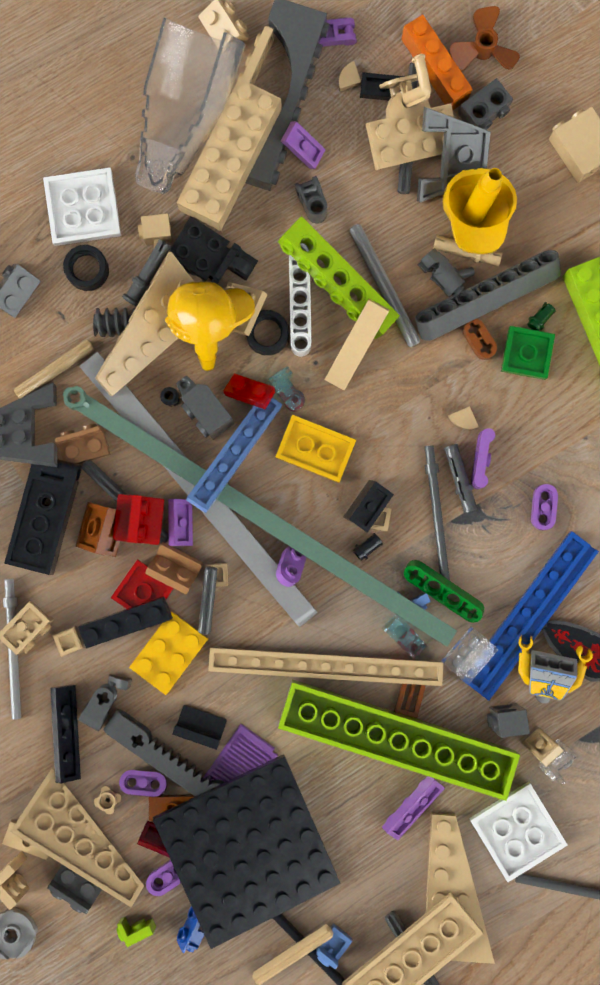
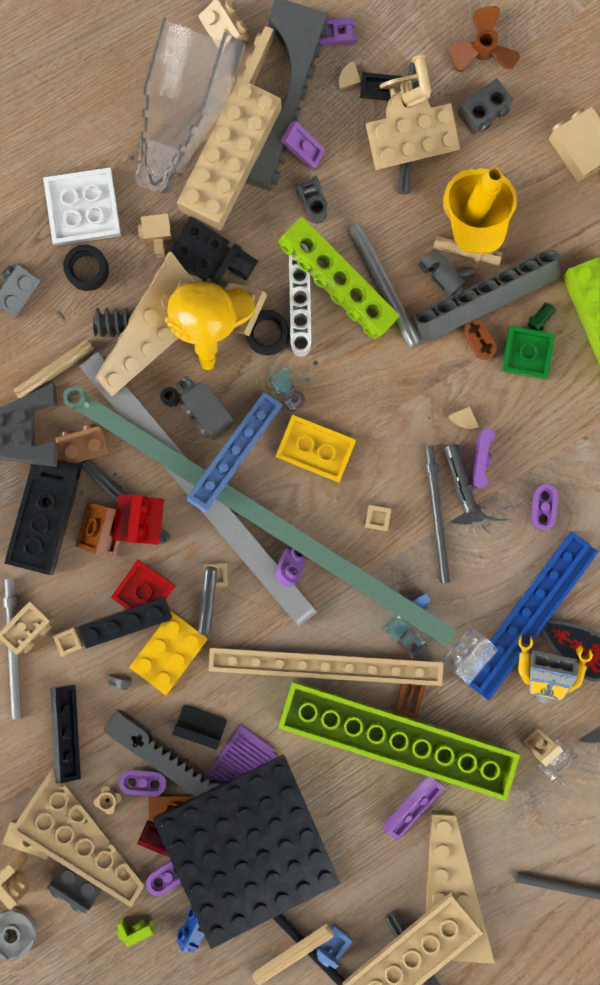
dark grey piece [78,684,117,732] -> none
dark grey pin [122,239,172,307] -> none
medium nougat bracket [145,542,203,595] -> none
medium lavender plate [168,499,193,546] -> none
red plate [223,373,275,409] -> none
tan tile [324,299,389,390] -> none
black panel [344,480,394,533] -> none
black pin [353,533,383,561] -> none
orange brick [401,14,473,110] -> none
green beam [404,560,484,623] -> none
dark grey wing [417,107,491,203] -> none
white plate [469,782,567,882] -> none
dark grey brick [487,703,530,738] -> none

